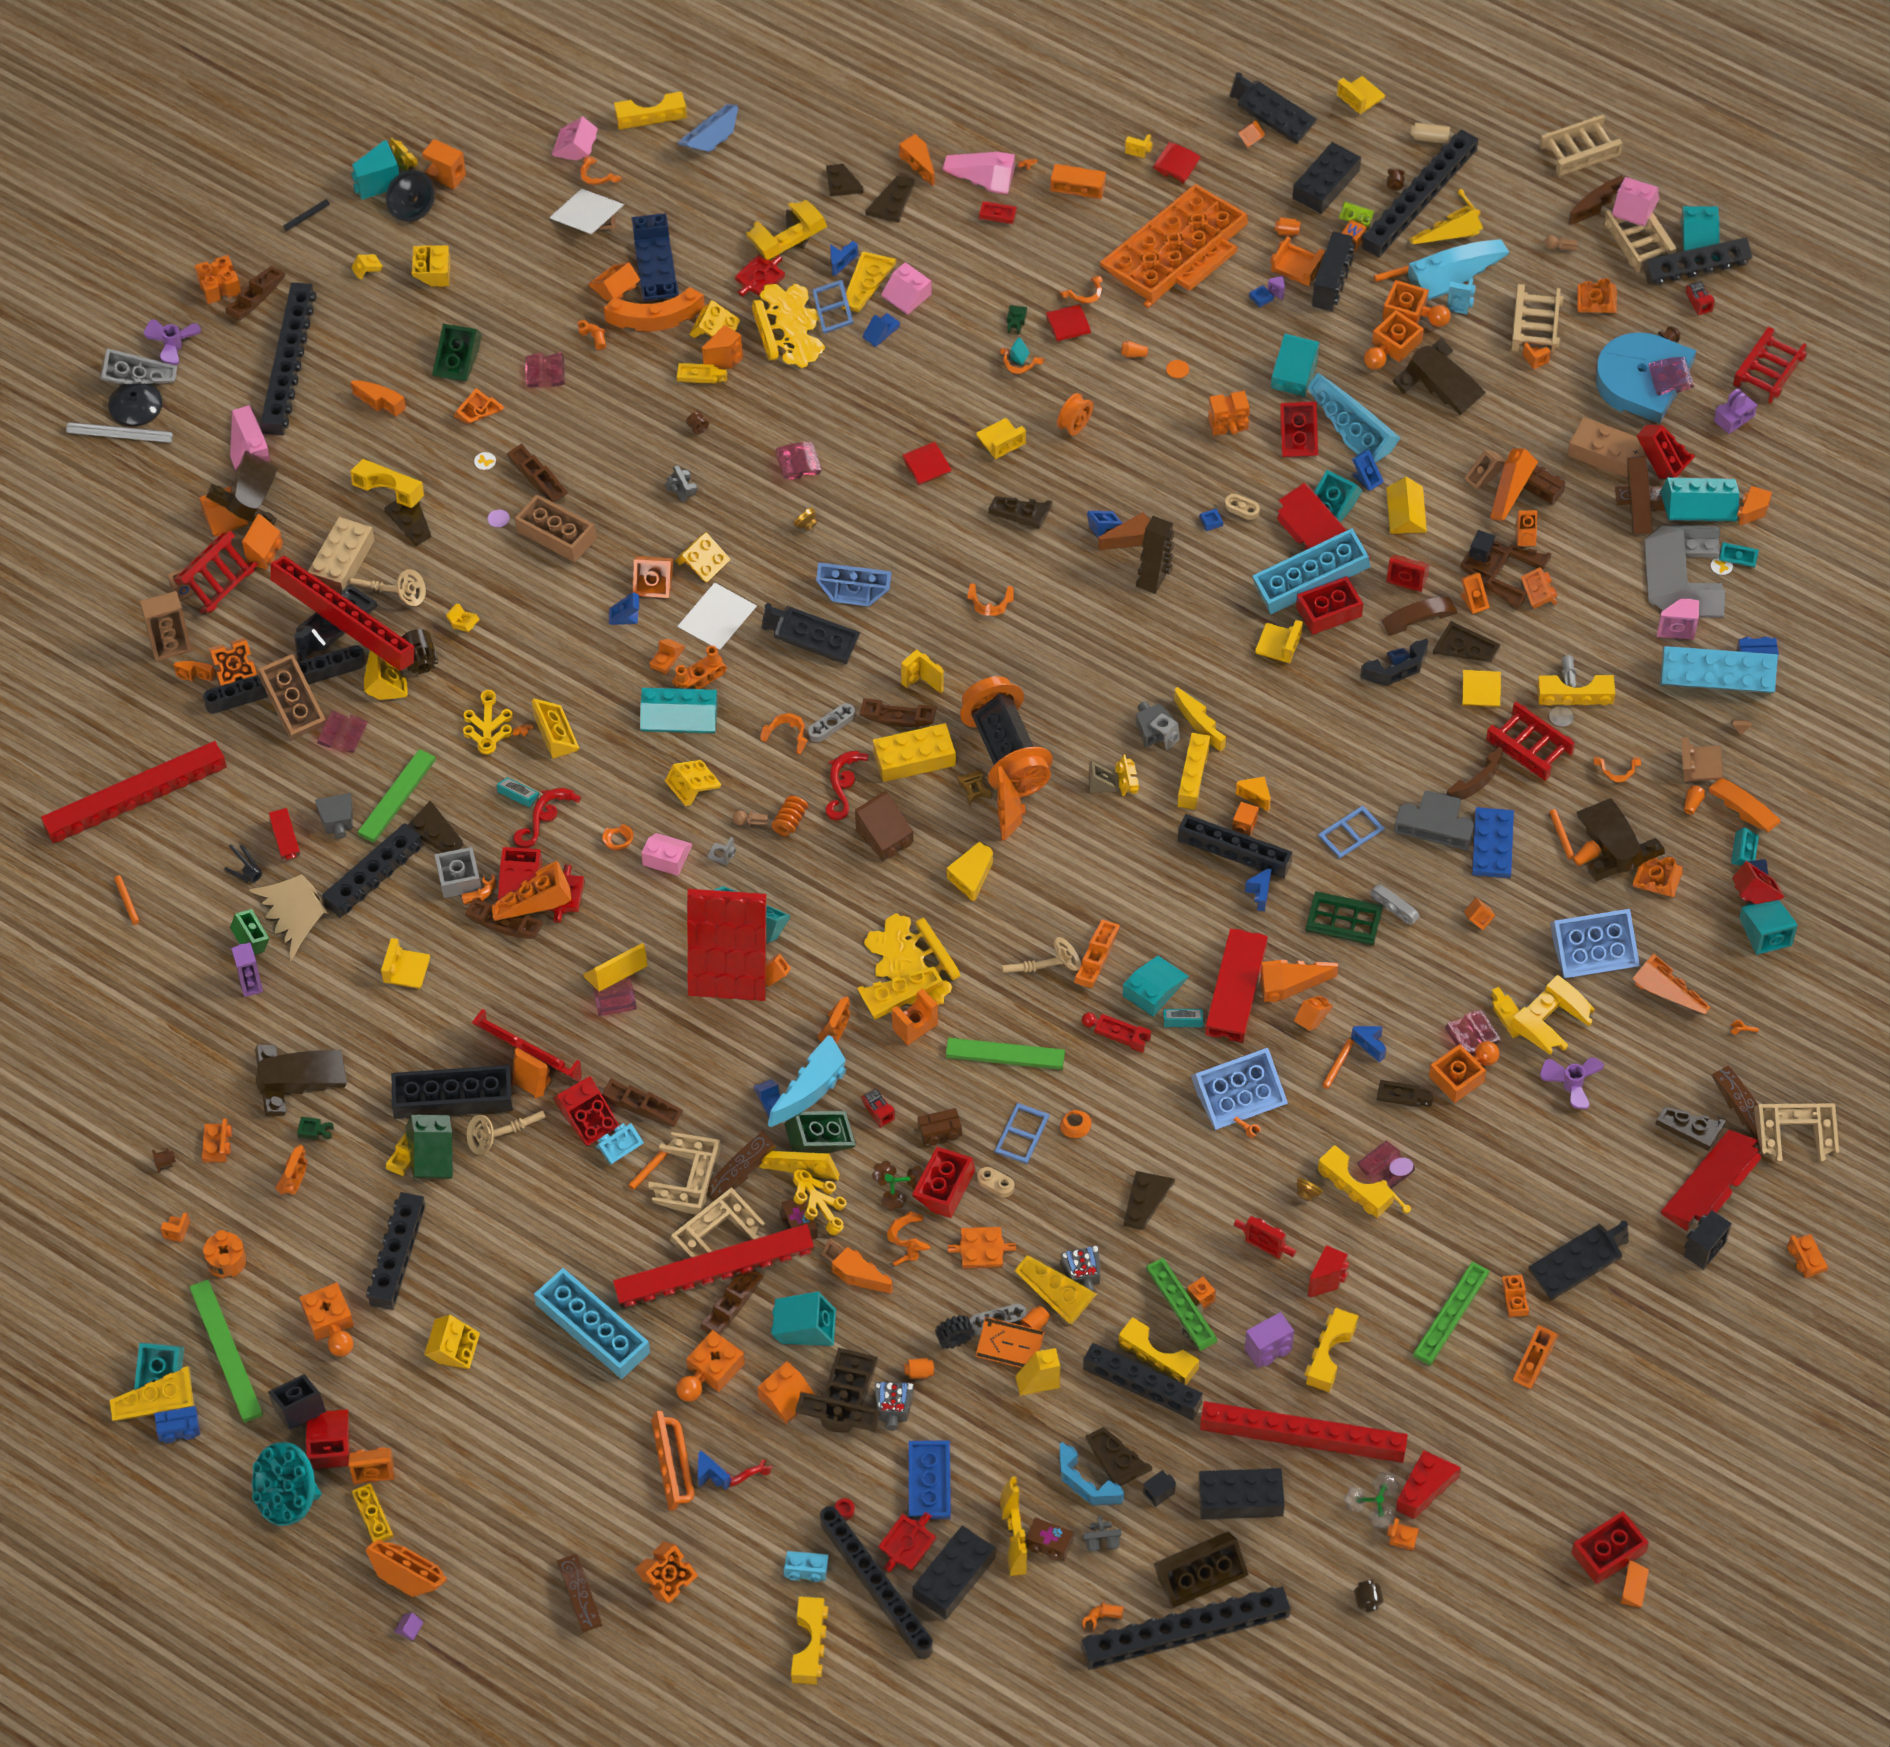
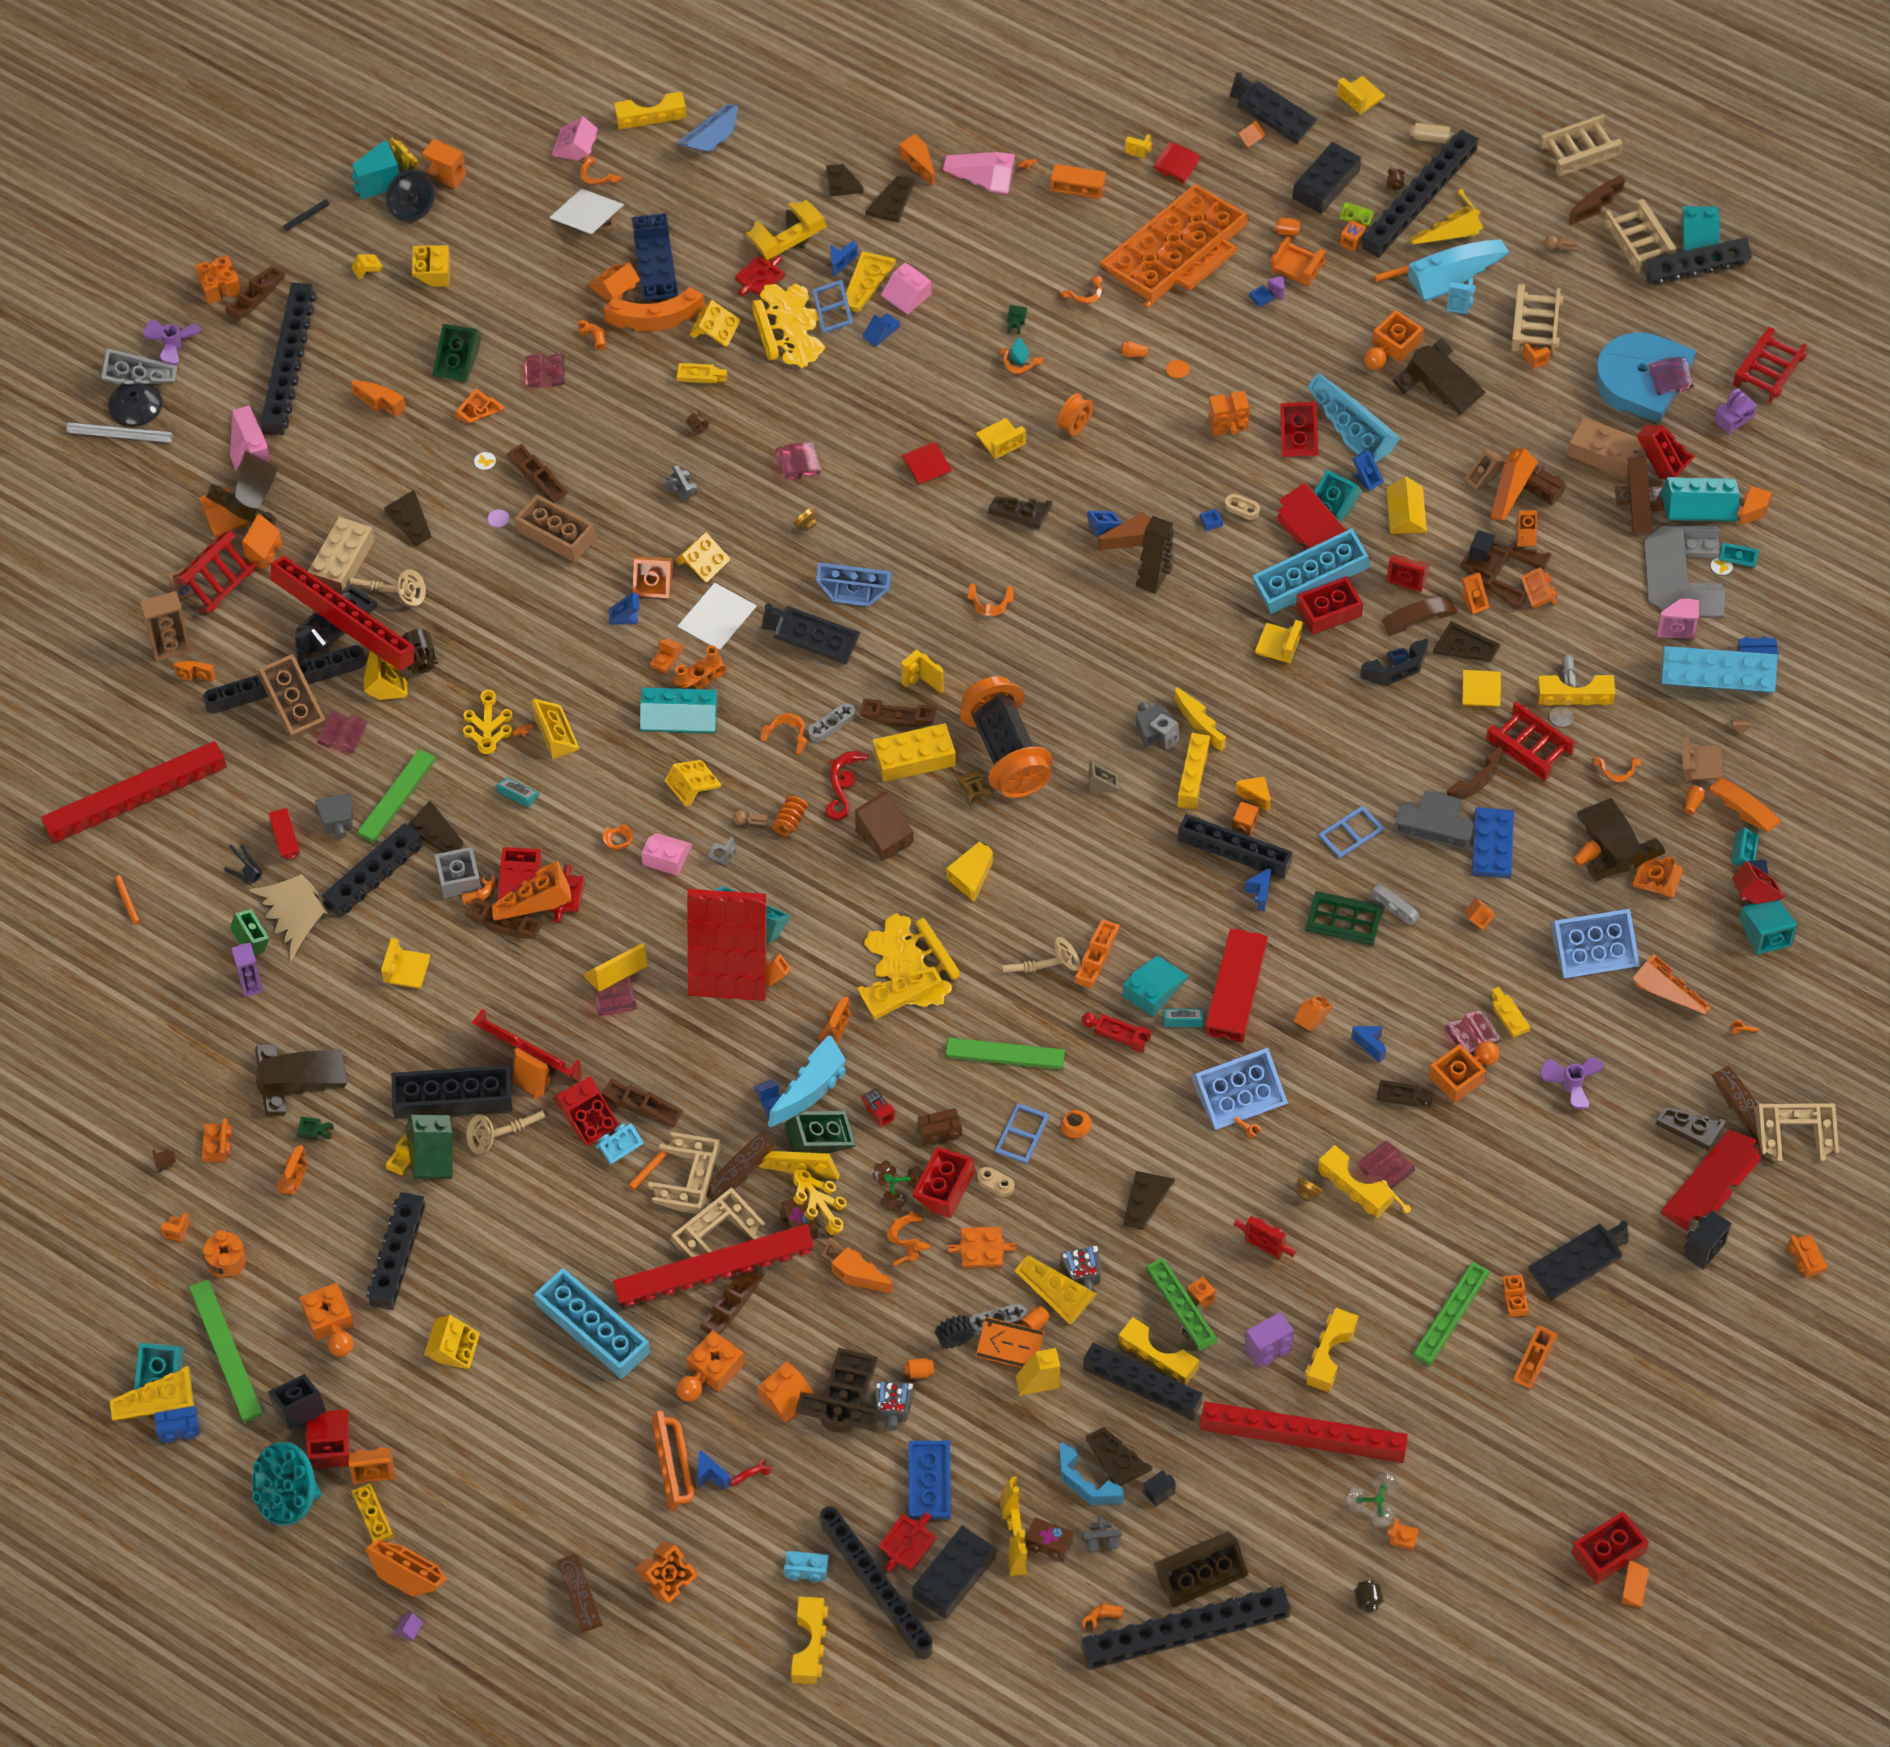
orange brick [209,638,257,686] -> none
yellow arch [350,459,424,508] -> none
yellow bracket [446,603,480,632] -> none
red plant [513,788,581,848] -> none
orange slope [702,325,743,369] -> none
teal slope [771,1291,836,1346] -> none
red tile [834,1498,855,1520] -> none
orange piece [892,988,938,1046] -> none
red plate [979,201,1017,224] -> none
orange wedge [997,766,1026,841] -> none
red slope [1046,305,1091,341] -> none
yellow hinge [1115,755,1140,796] -> none
black brick [1198,1468,1285,1520] -> none
orange wedge [1260,960,1338,1002] -> none
teal slope [1271,333,1319,397] -> none
red slope [1308,1245,1350,1298] -> none
black brick [1312,231,1355,311] -> none
orange bar [1322,1039,1354,1089] -> none
orange brick [1382,280,1451,327] -> none
lavender sticker [1389,1158,1413,1176] -> none
red wedge [1395,1450,1461,1519] -> none
yellow wedge [1510,975,1594,1055] -> none
orange bar [1549,809,1575,860] -> none
orange slope [1578,278,1617,313] -> none
bright pink slope [1612,177,1659,226] -> none
reddish brown brick [1658,326,1680,342] -> none
red leg [1685,281,1715,316] -> none

